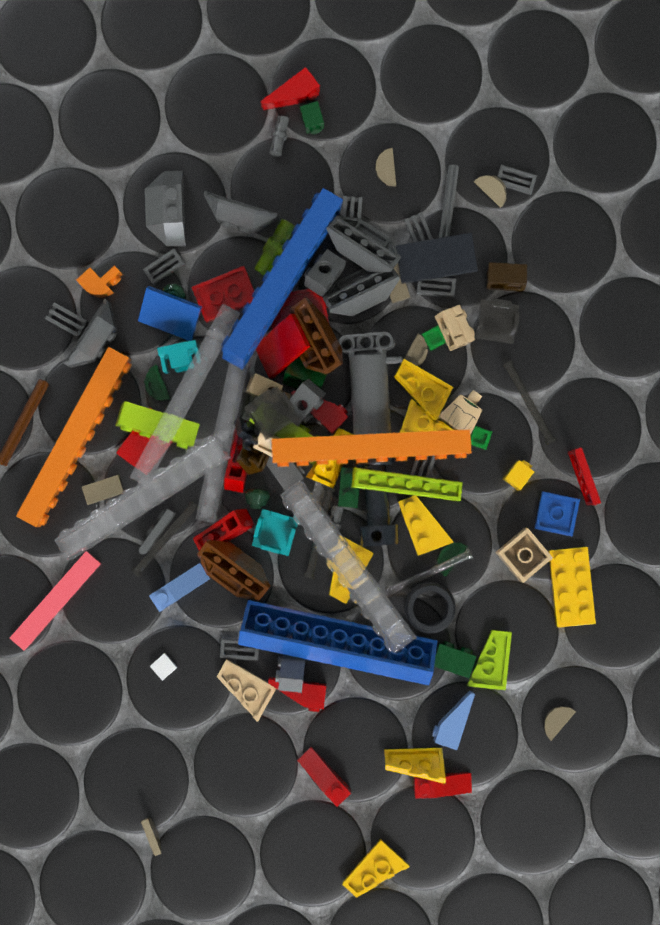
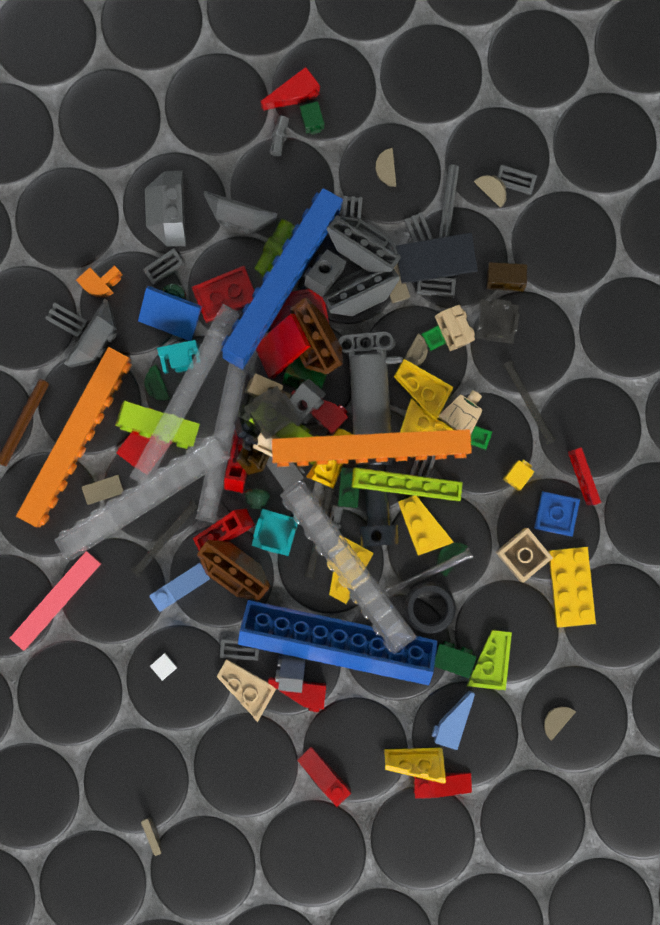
dark grey hinge [139,509,176,554] -> none
yellow wing [342,839,410,898] -> none

